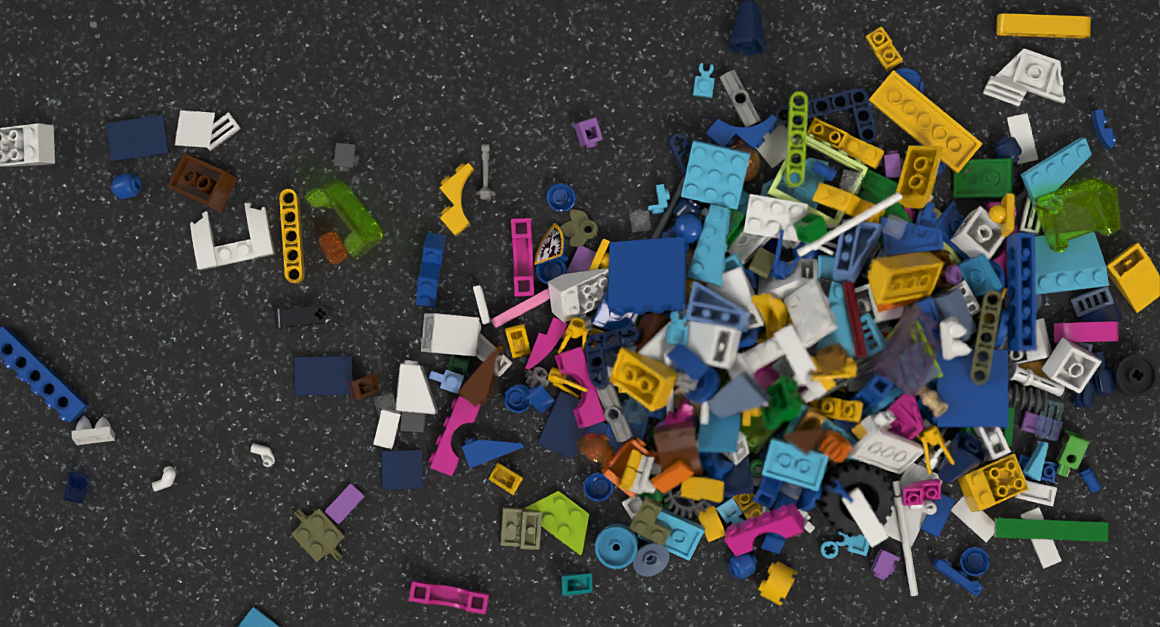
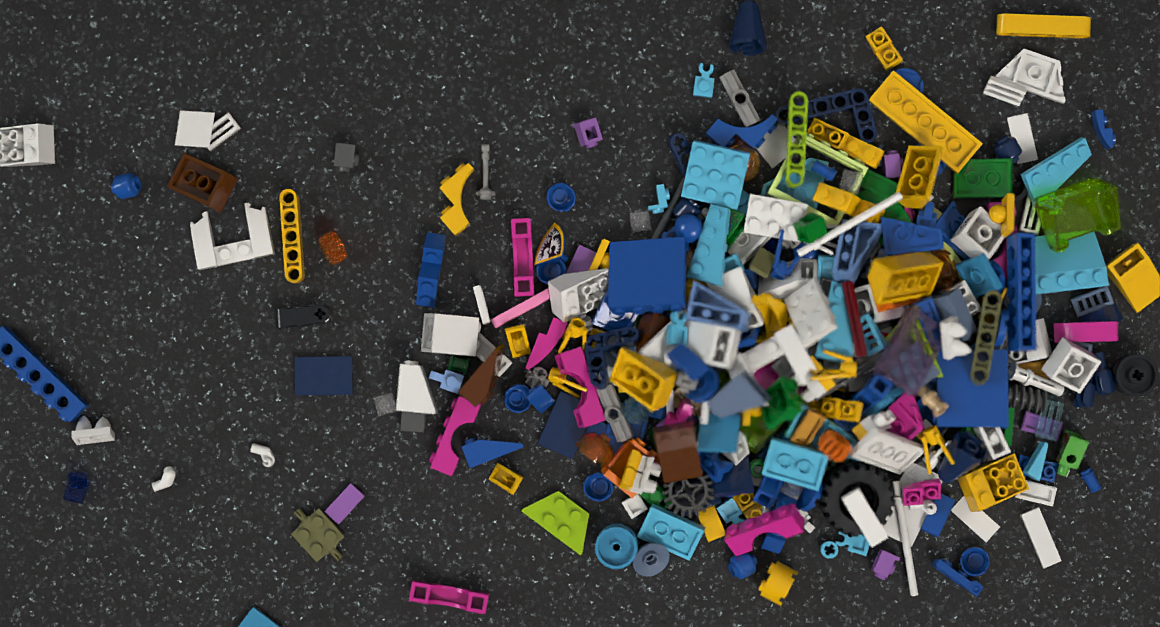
dark blue tile [106,115,169,162] -> none
clear neon green windscreen [304,180,383,259] -> none
reddish brown slope [346,373,380,400] -> none
white tile [374,407,401,449] -> none
dark blue slope [381,450,423,490] -> none
olive slope [500,507,542,550] -> none
olive plate [560,209,598,247] -> none
teal slope [562,573,592,596] -> none
olive plate [629,496,672,546] -> none
orange tile [651,460,694,493] -> none
yellow slope [681,477,724,502] -> none
reddish brown slope [783,428,824,457] -> none
pearl gold brick [816,343,849,374] -> none
blue hand [829,480,854,503] -> none
clear plate [882,214,908,239] -> none
medium lavender tile [945,265,962,285] -> none
green tile [994,518,1108,542] -> none

